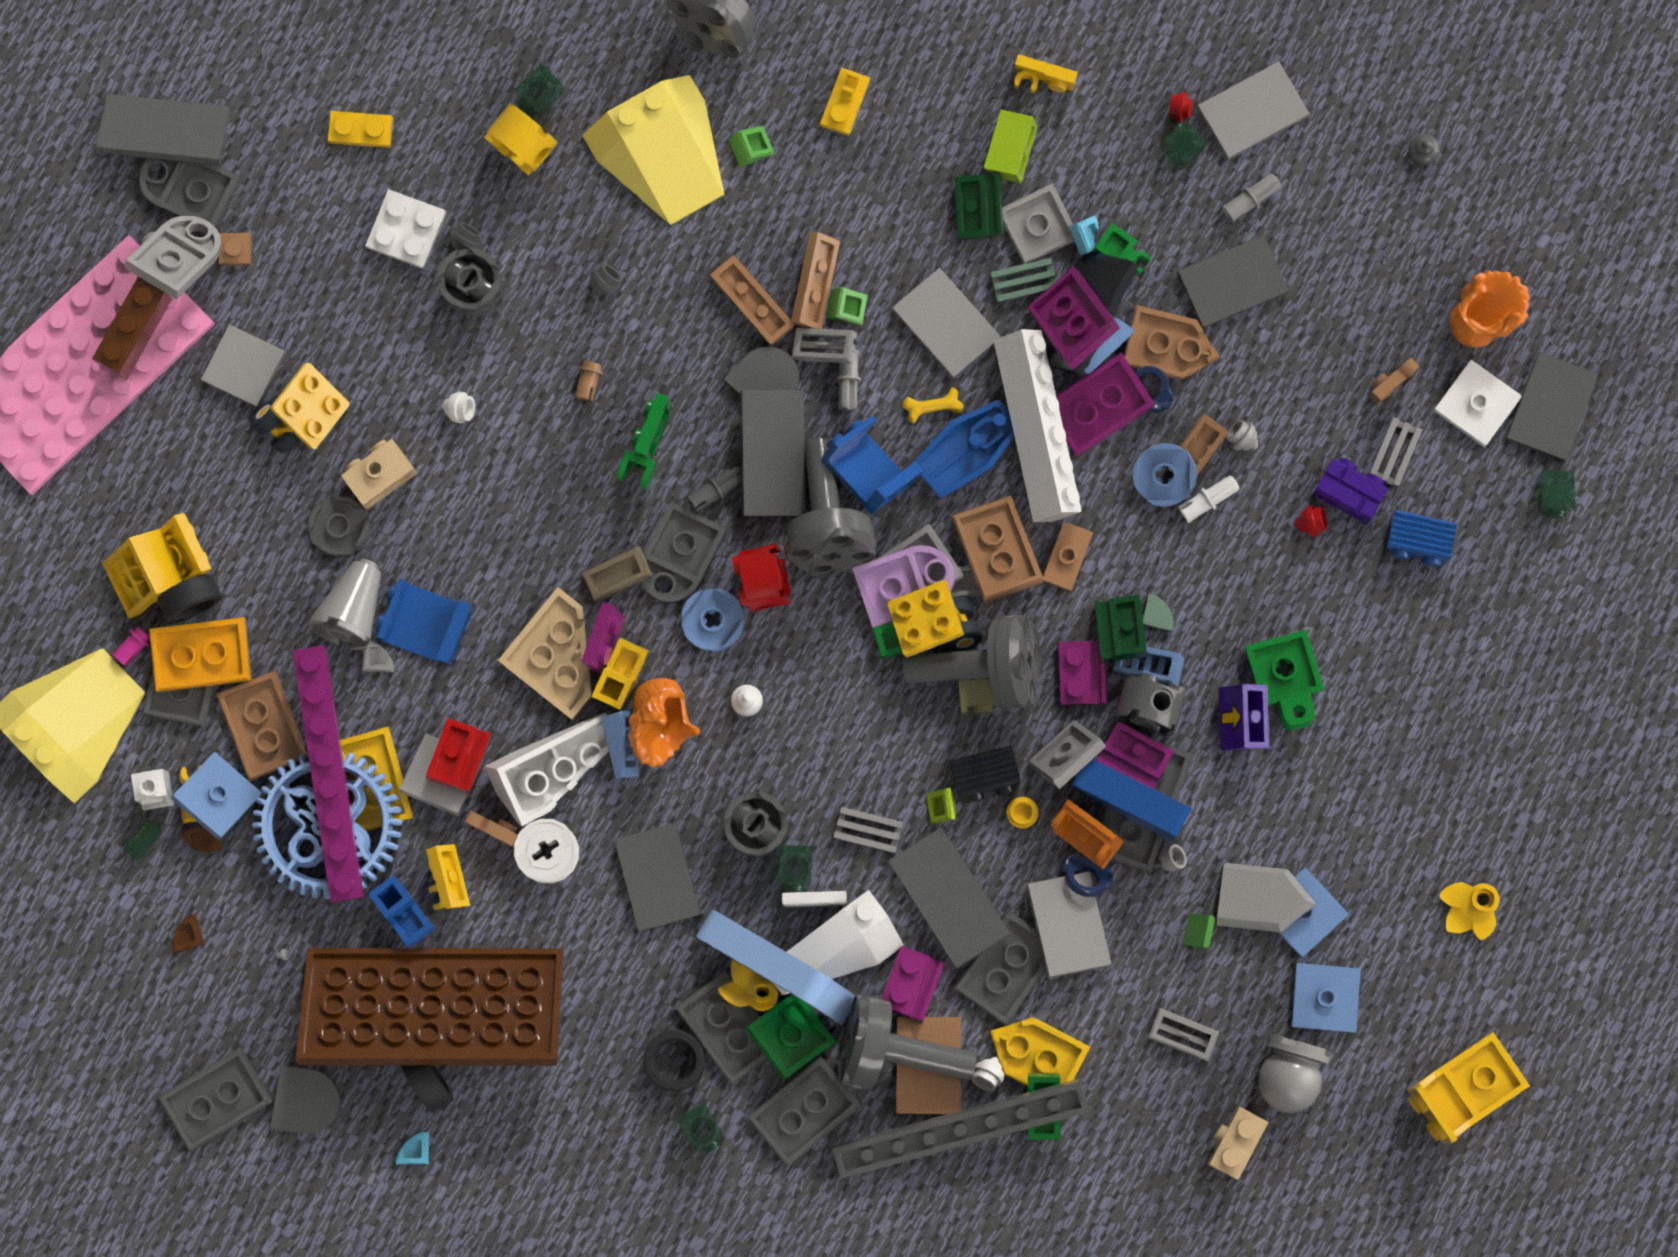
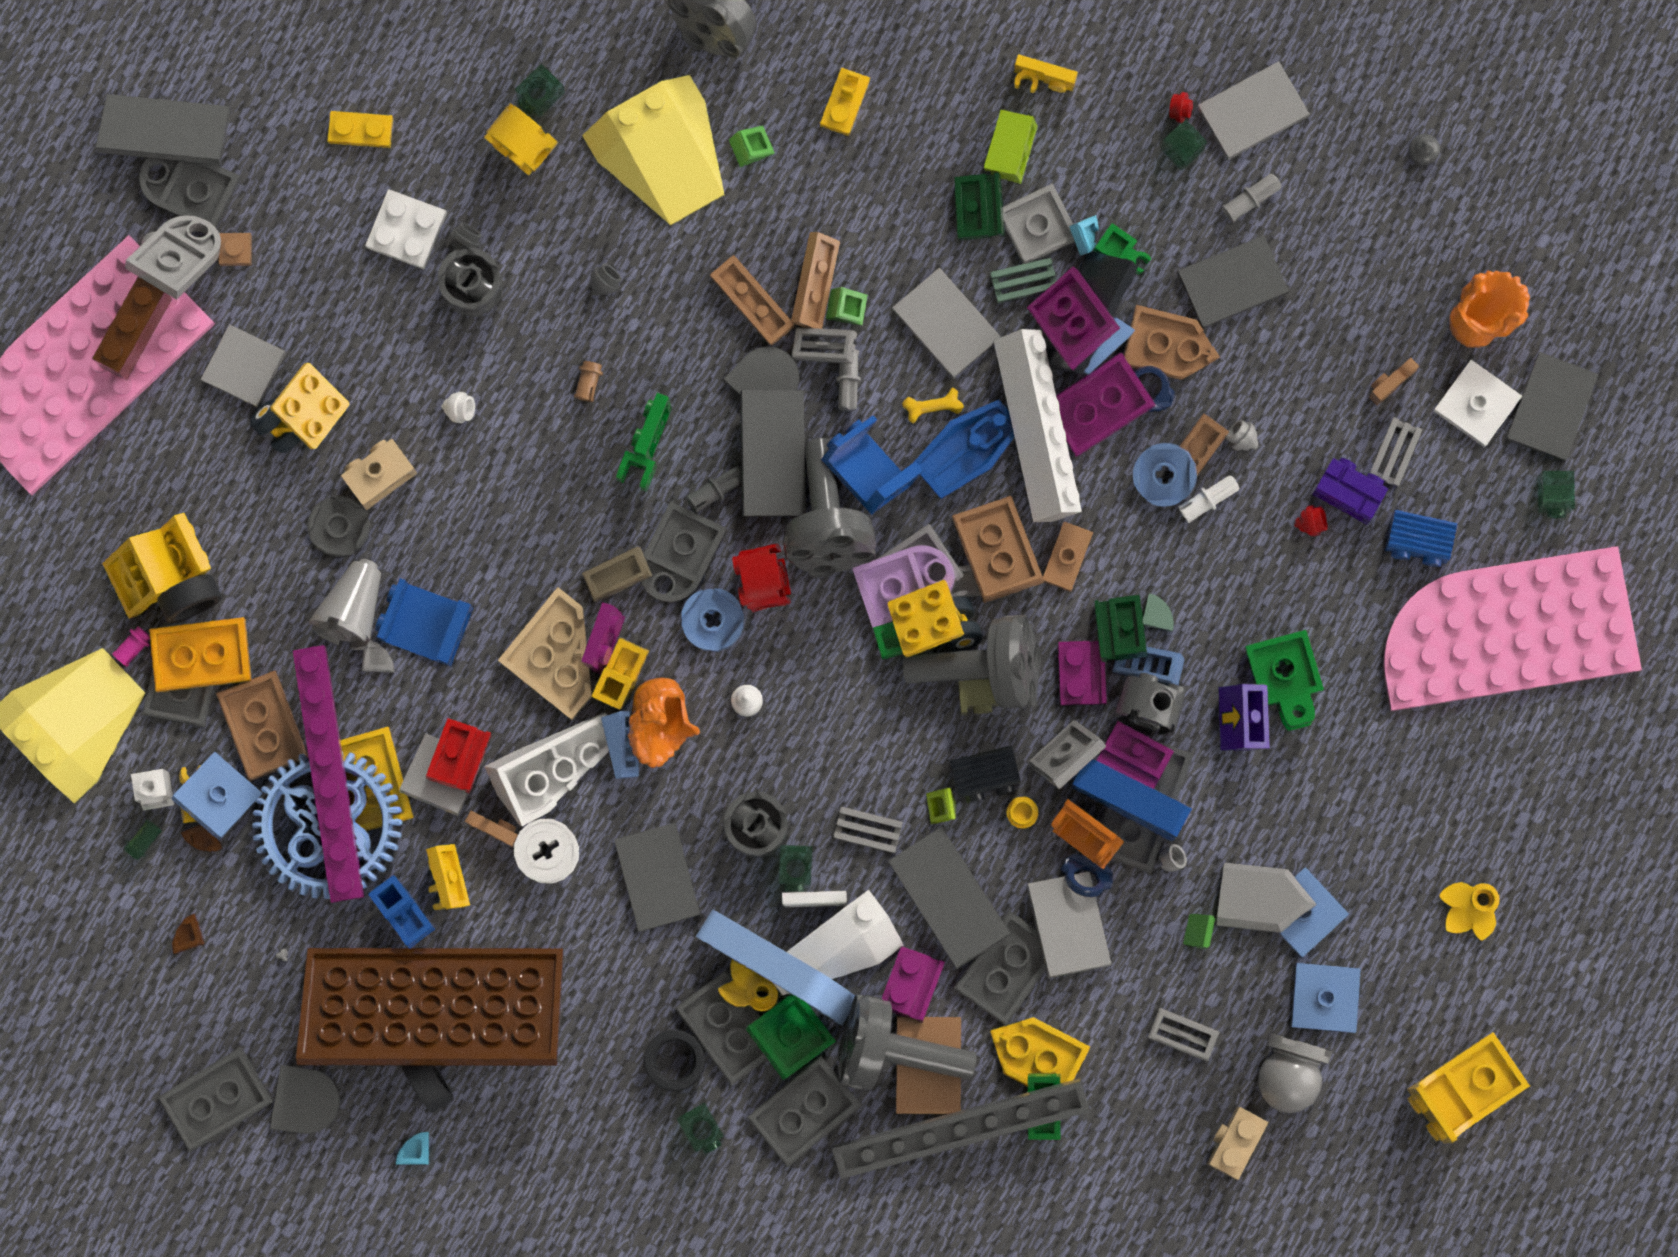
white plate [972,1057,1004,1091] -> none
none -> bright pink plate [1383,546,1642,711]

